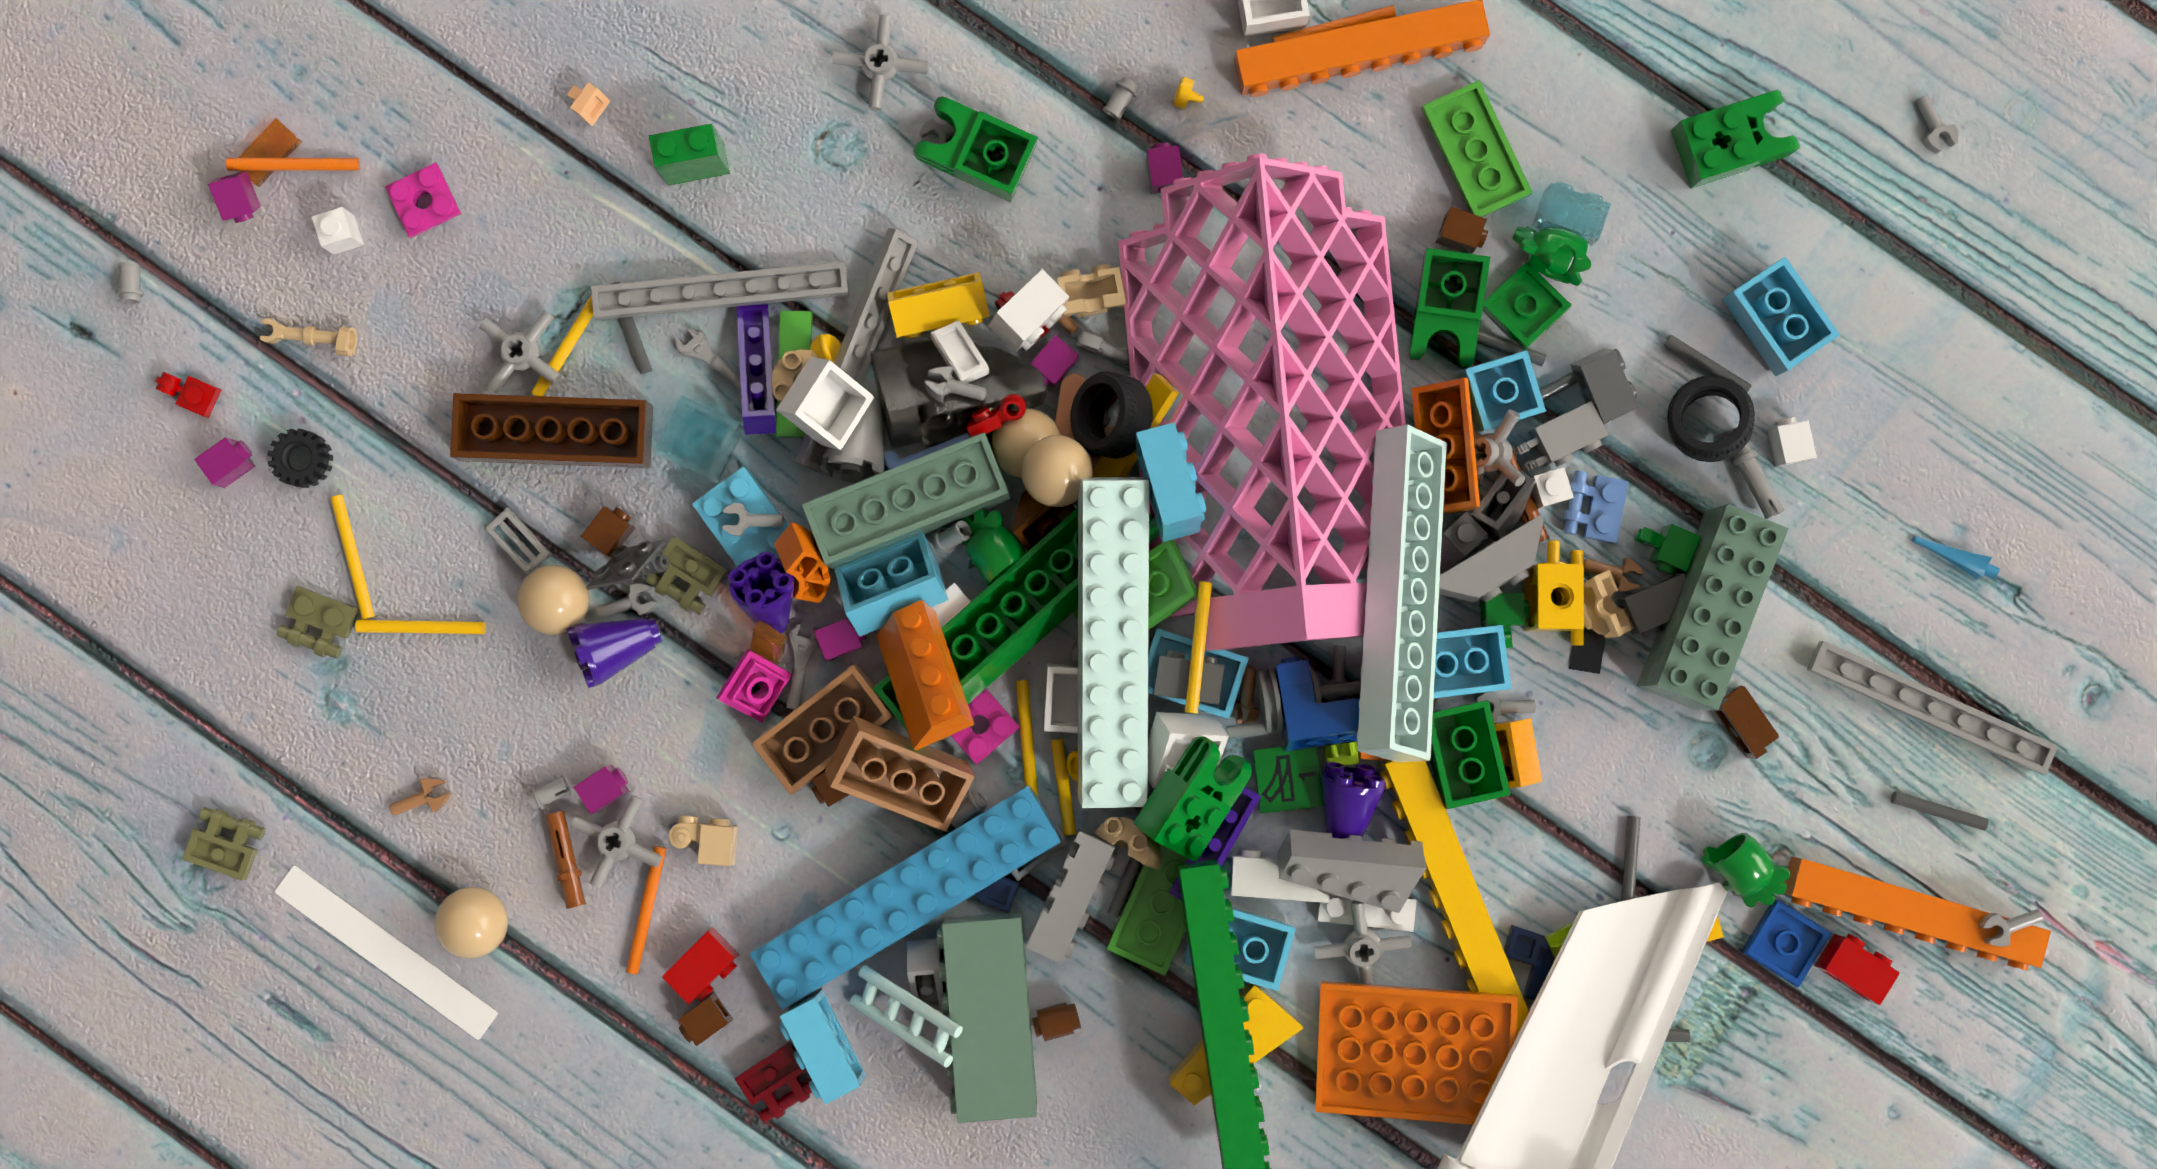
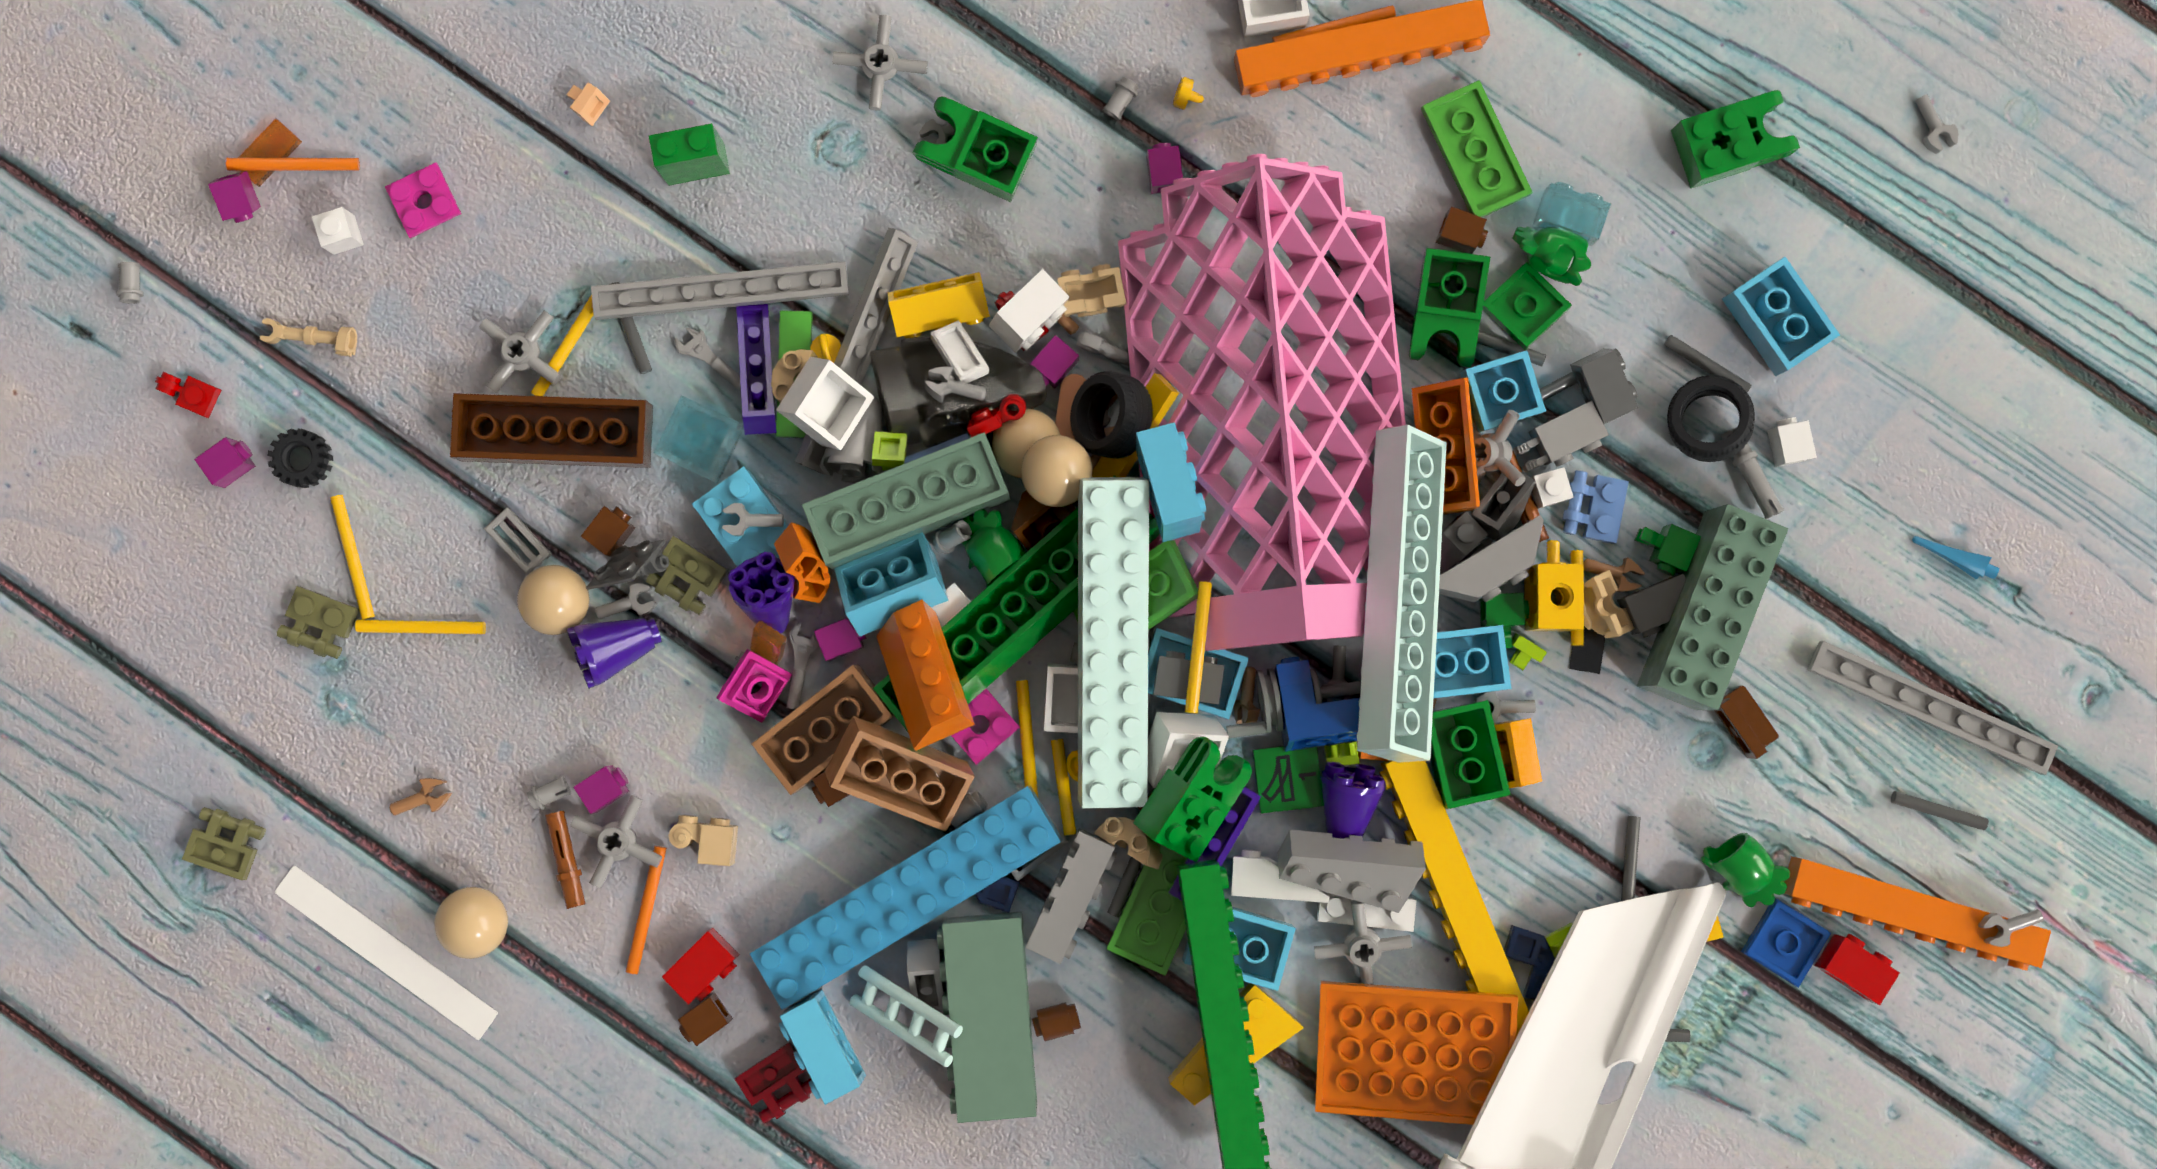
none -> lime tile [872,431,907,471]
none -> lime tile [1509,633,1547,671]

